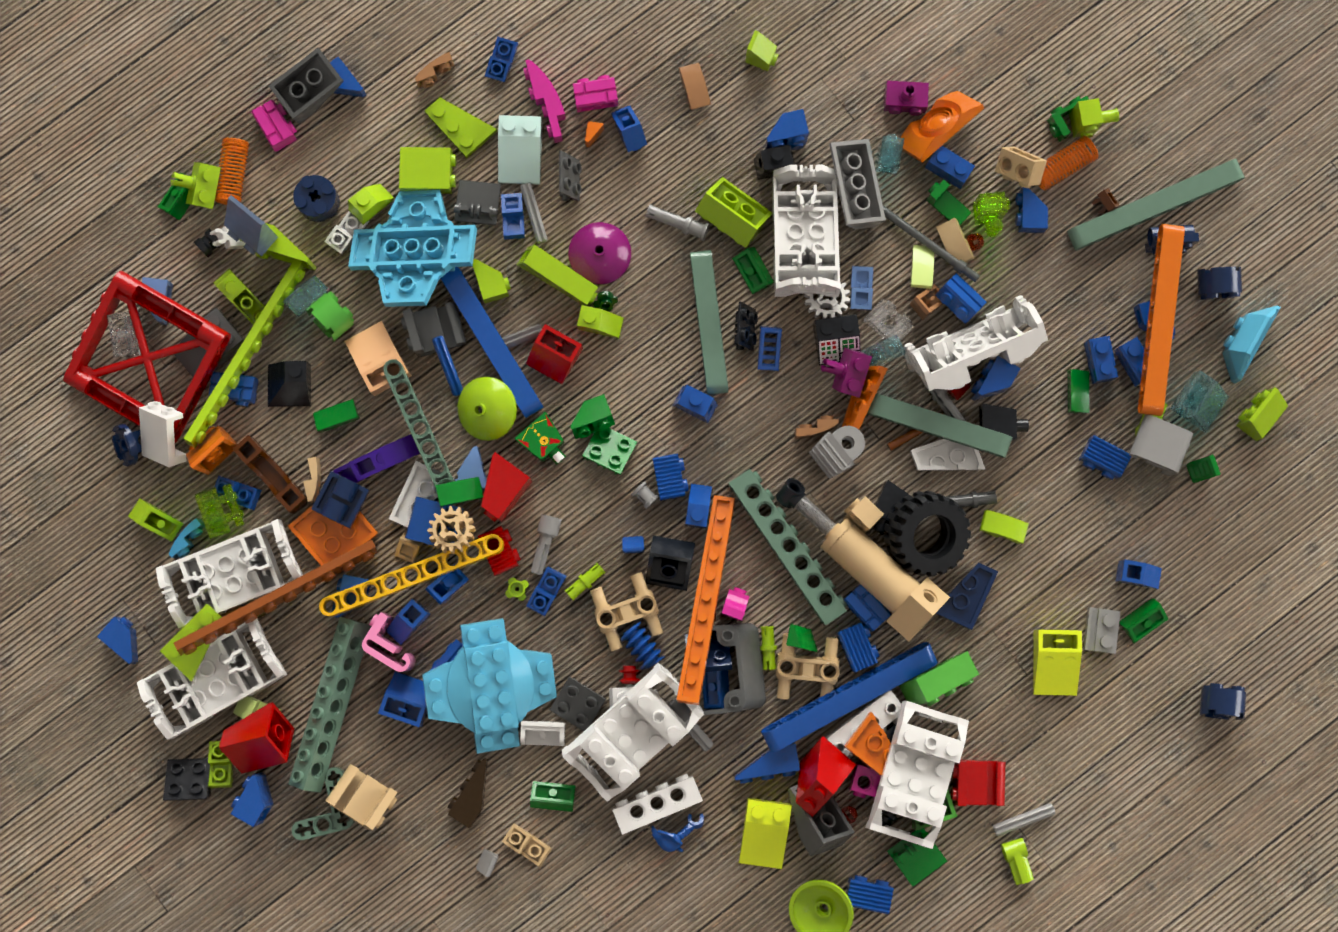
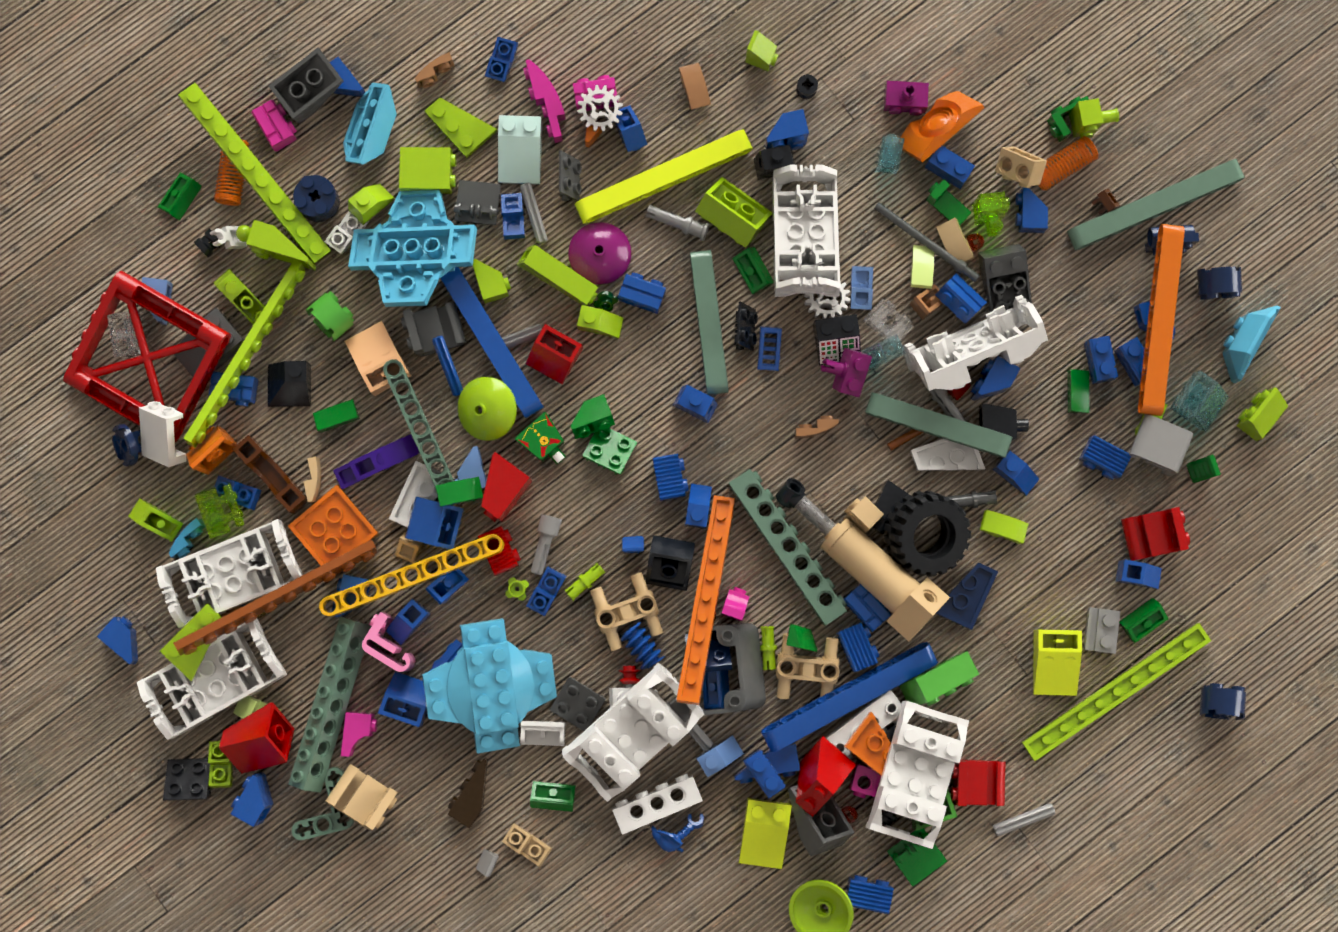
lime brick [170,162,221,209] -> none
sand blue slope [224,195,278,257] -> none
clear light blue slope [283,275,330,317] -> none
dark blue plate [311,471,370,529] -> none
tan gear [427,506,476,554] -> none
light grey bush [631,481,659,509] -> none
light grey piece [808,426,865,479] -> none
light grey slope [829,139,886,229] -> none
orange wing [842,366,888,429] -> none
lime piece [1001,838,1034,885] -> none
none -> lime plate [178,83,331,264]
none -> dark pink arch [341,712,378,757]
none -> medium azure wedge [343,83,397,165]
none -> neon yellow beam [574,129,753,224]
none -> white gear [577,85,623,132]
none -> blue brick [618,272,666,314]
none -> medium blue slope [696,735,744,777]
none -> blue brick [743,749,786,799]
none -> black wheel [796,74,818,100]
none -> dark grey slope [978,244,1032,312]
none -> blue slope [992,451,1039,496]
none -> lime plate [1021,623,1211,761]
none -> red piece [1121,507,1190,561]

